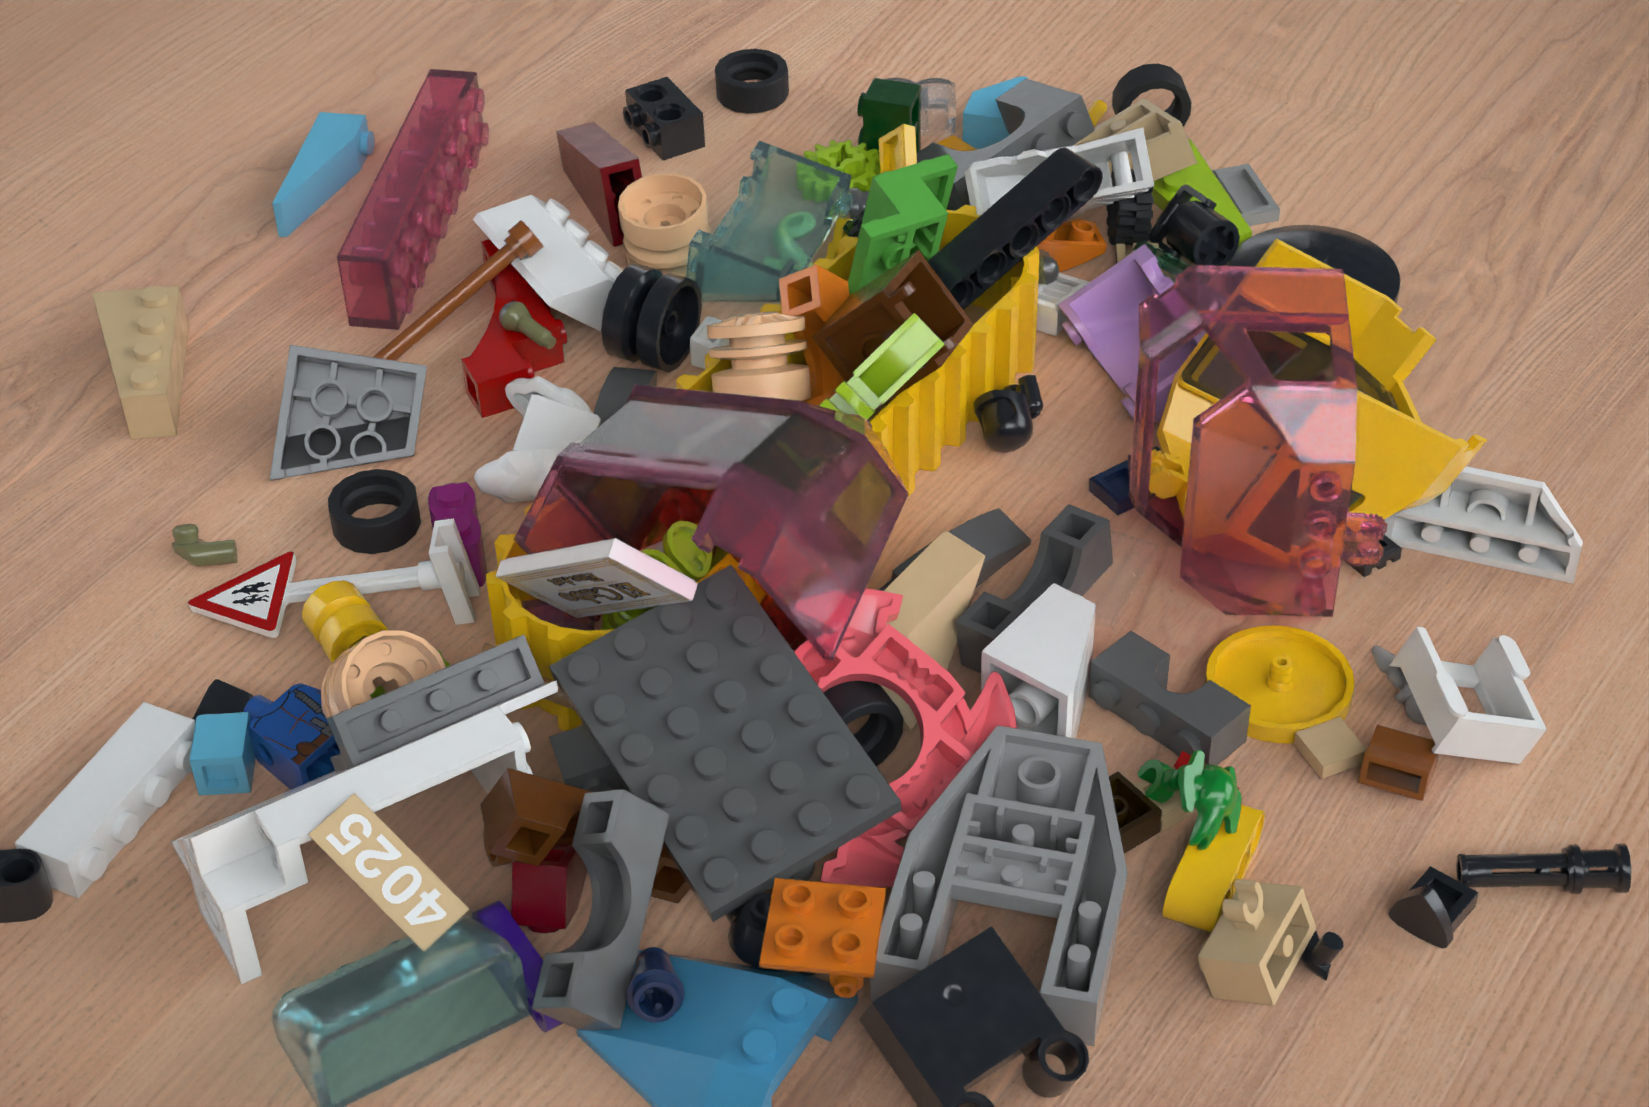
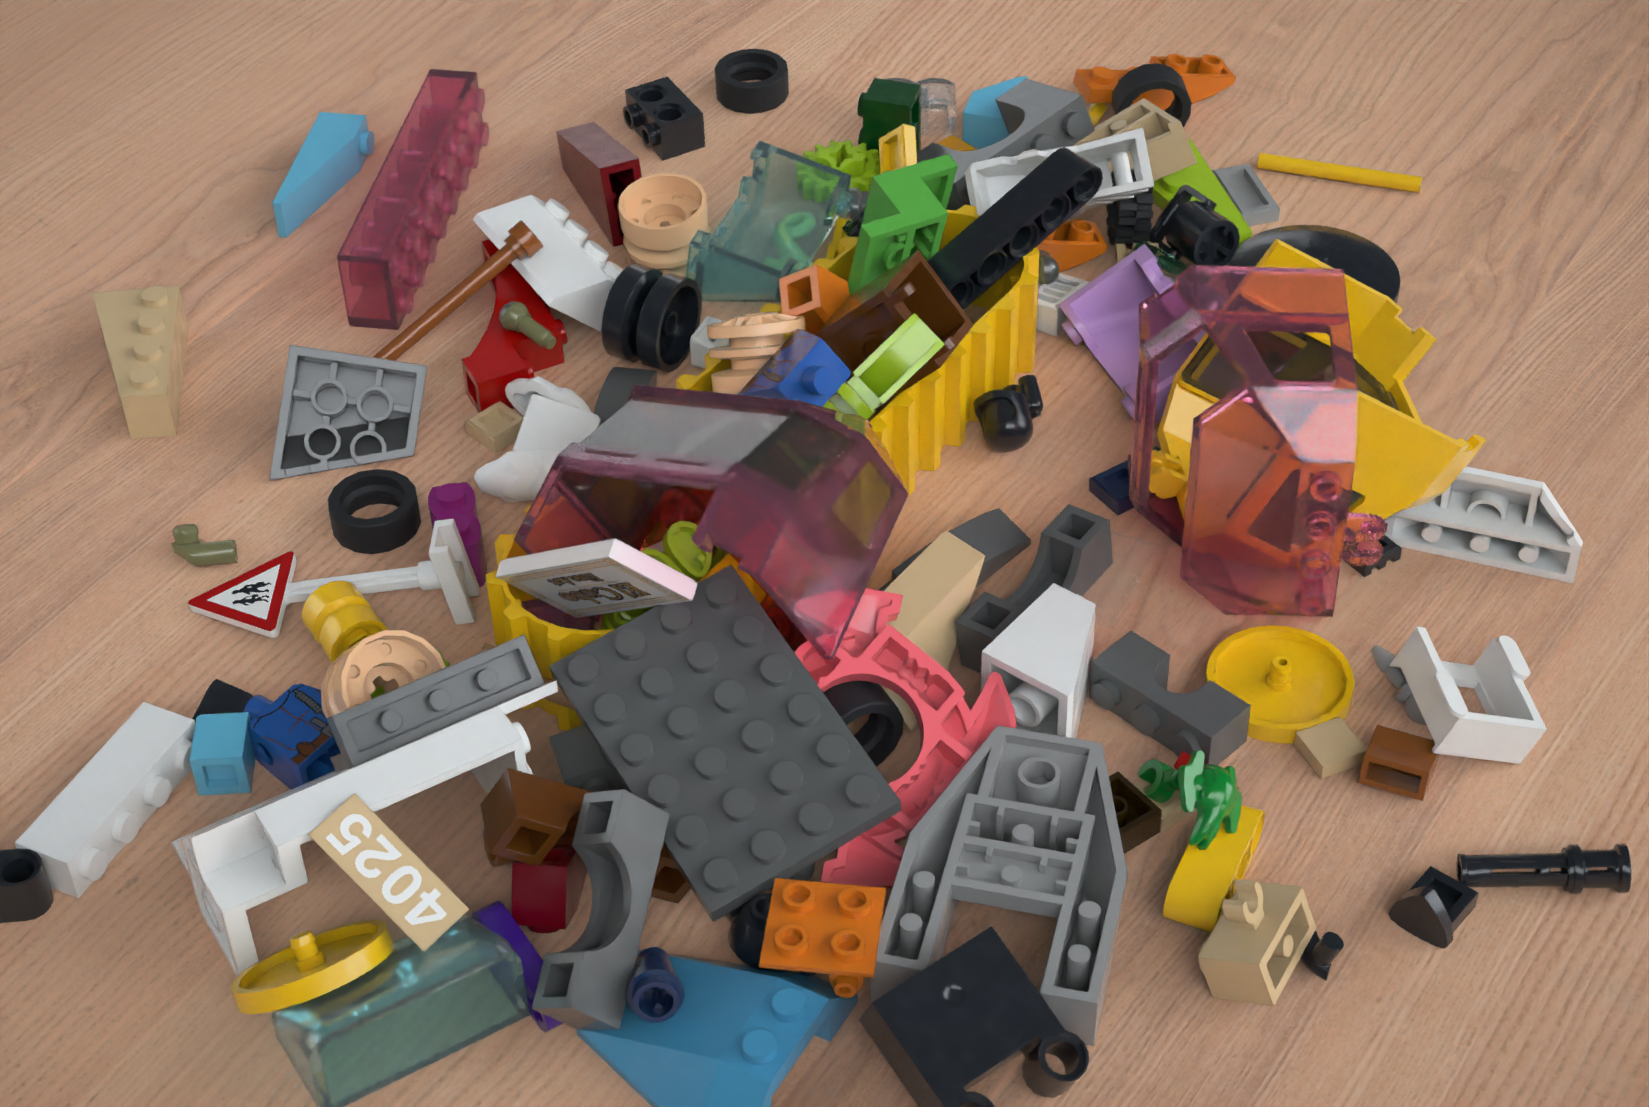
none -> yellow piece [230,920,394,1014]
none -> tan tile [465,401,524,454]
none -> blue torso [738,329,851,428]
none -> orange slope [1073,54,1236,111]
none -> yellow bar [1257,153,1422,193]

